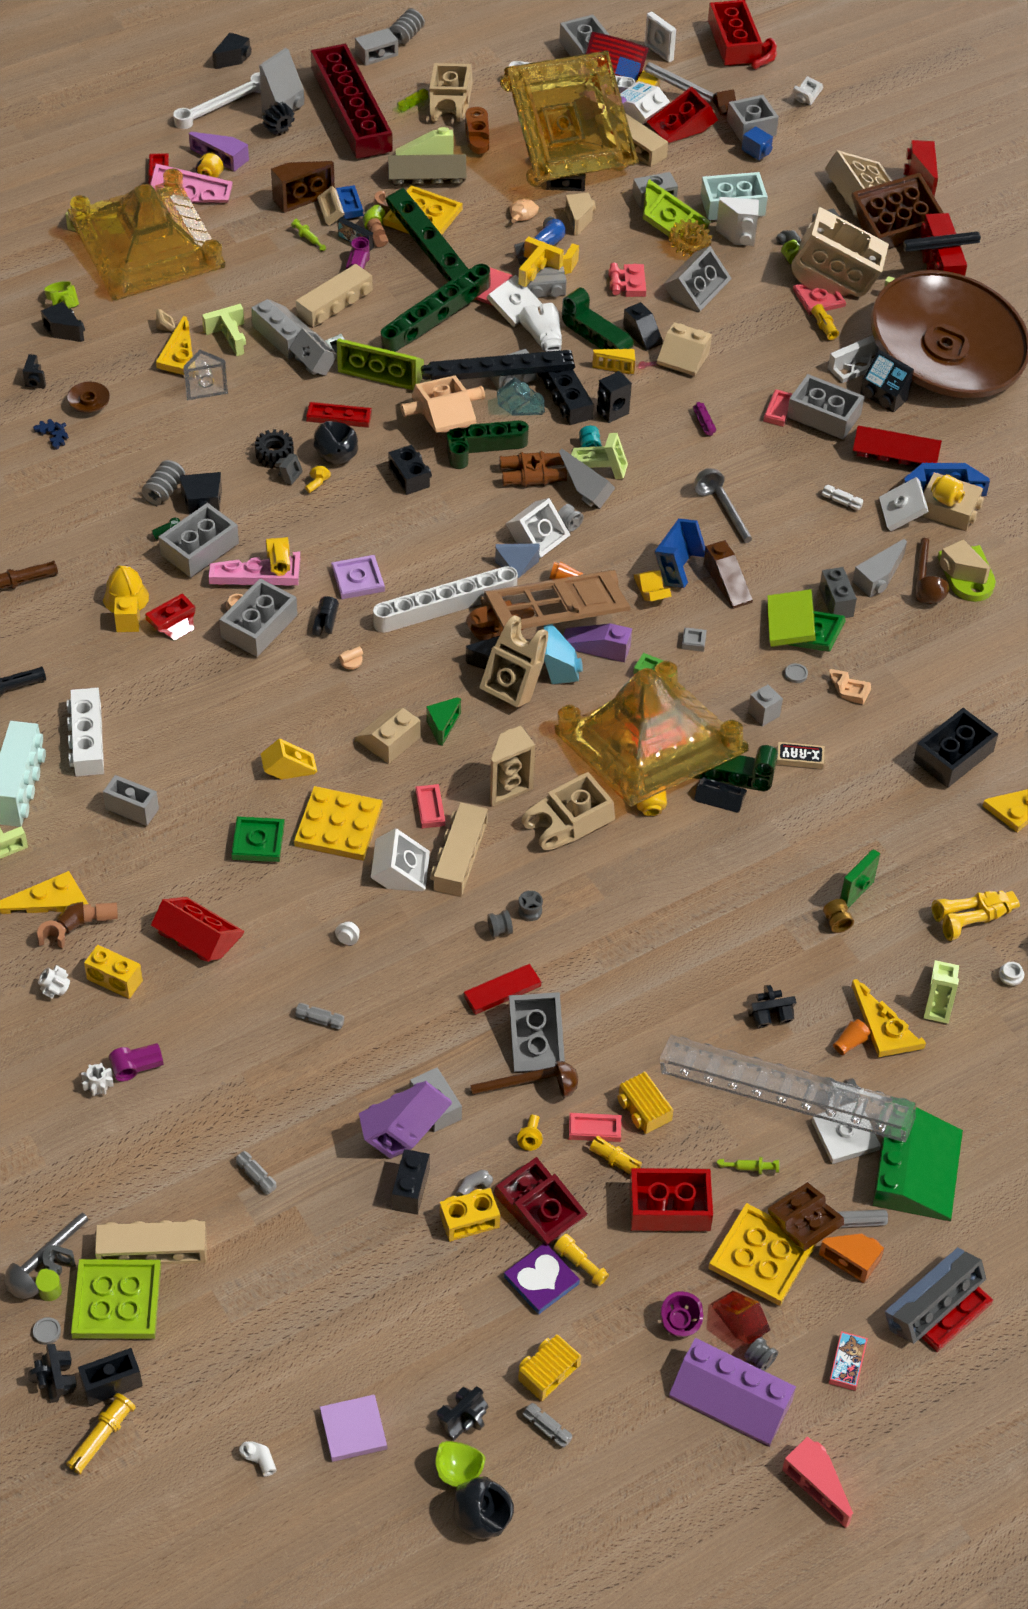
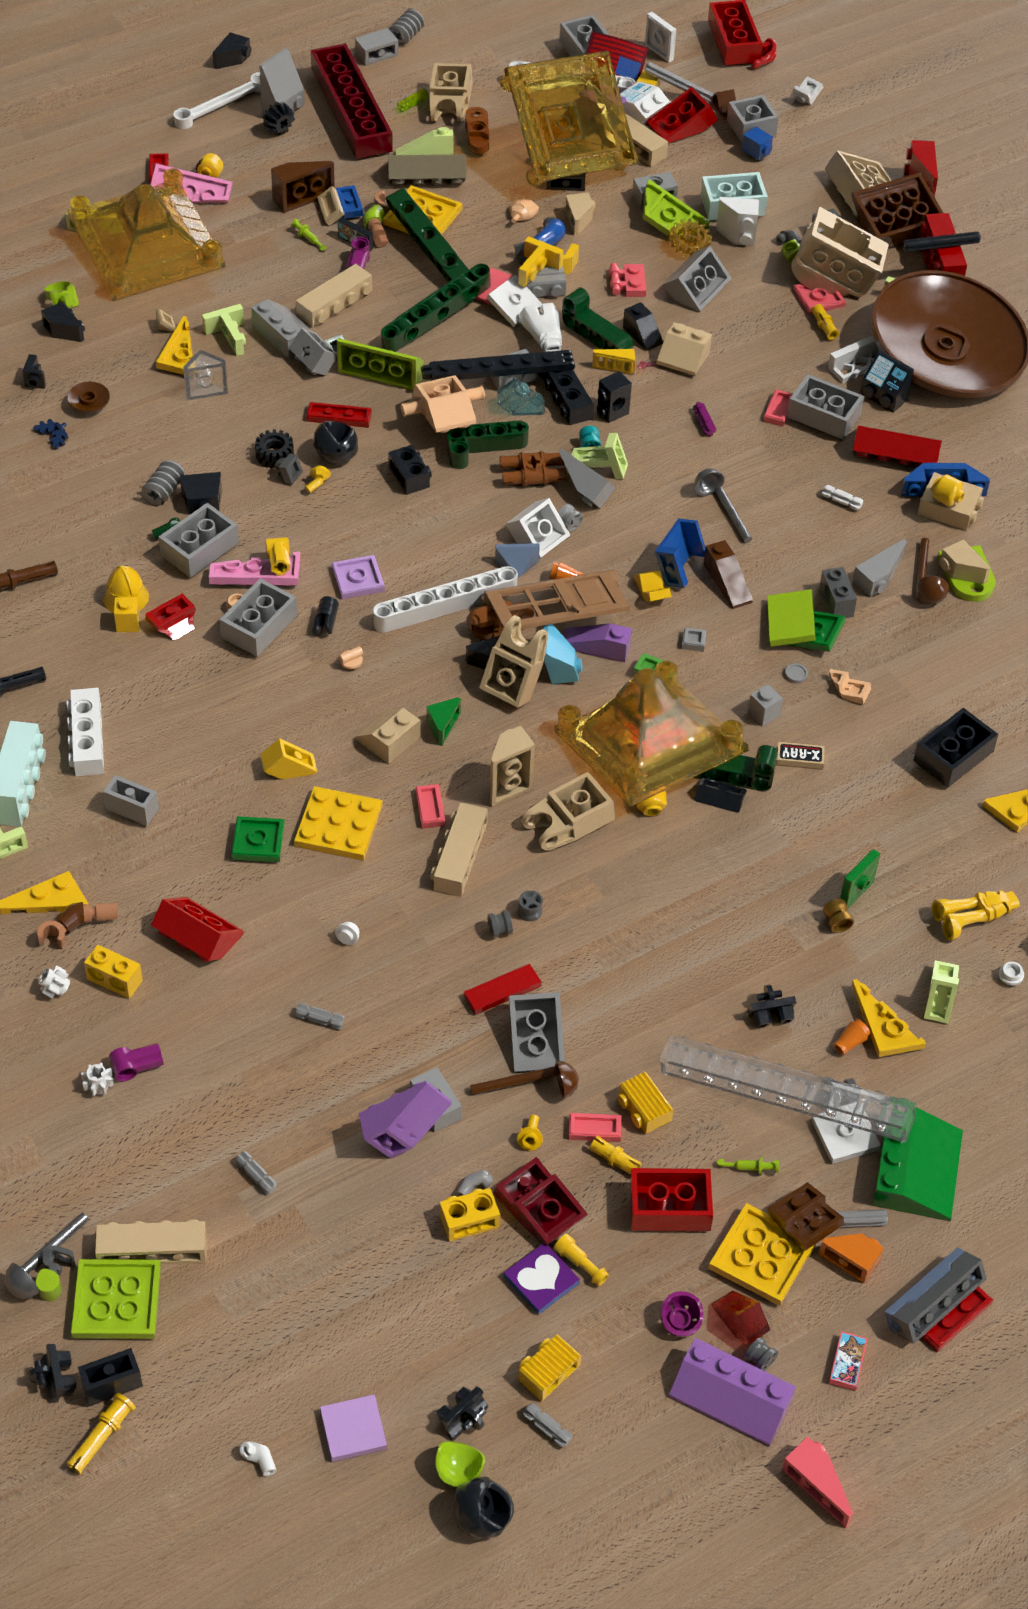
light grey piece [33,1317,61,1345] -> none
medium lavender slope [189,132,249,172] -> none
white slope [371,828,430,892] -> none
black brick [392,1149,430,1215] -> none
white plate [879,477,929,531] -> none

